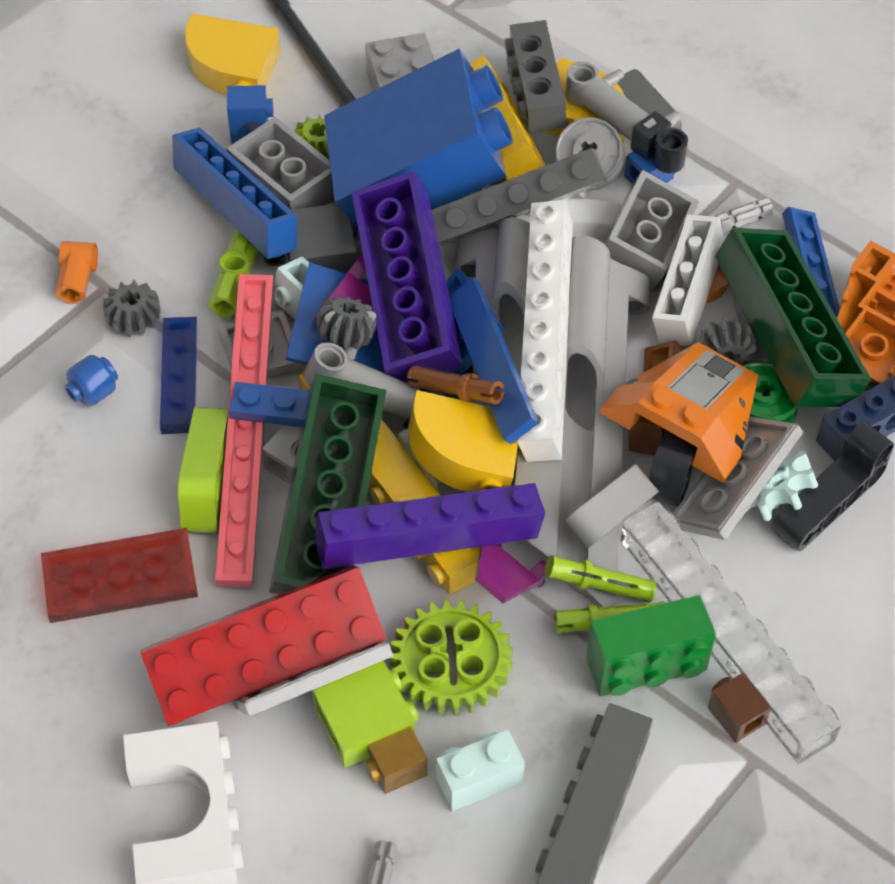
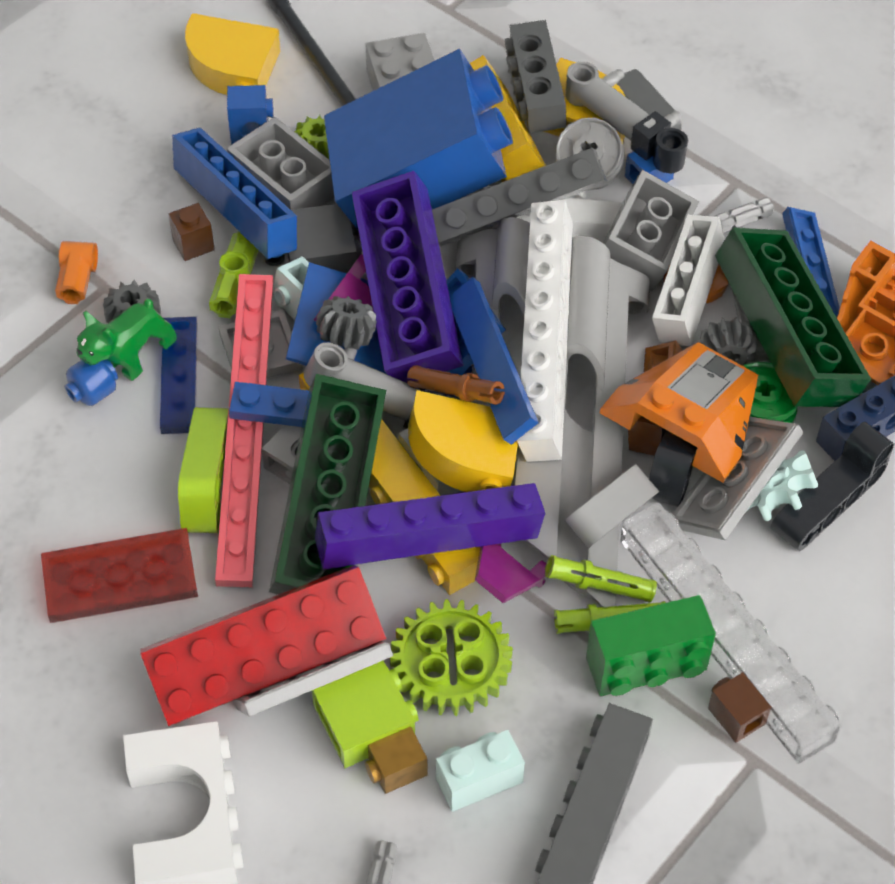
none -> green animal [76,298,177,381]
none -> reddish brown brick [168,202,215,261]

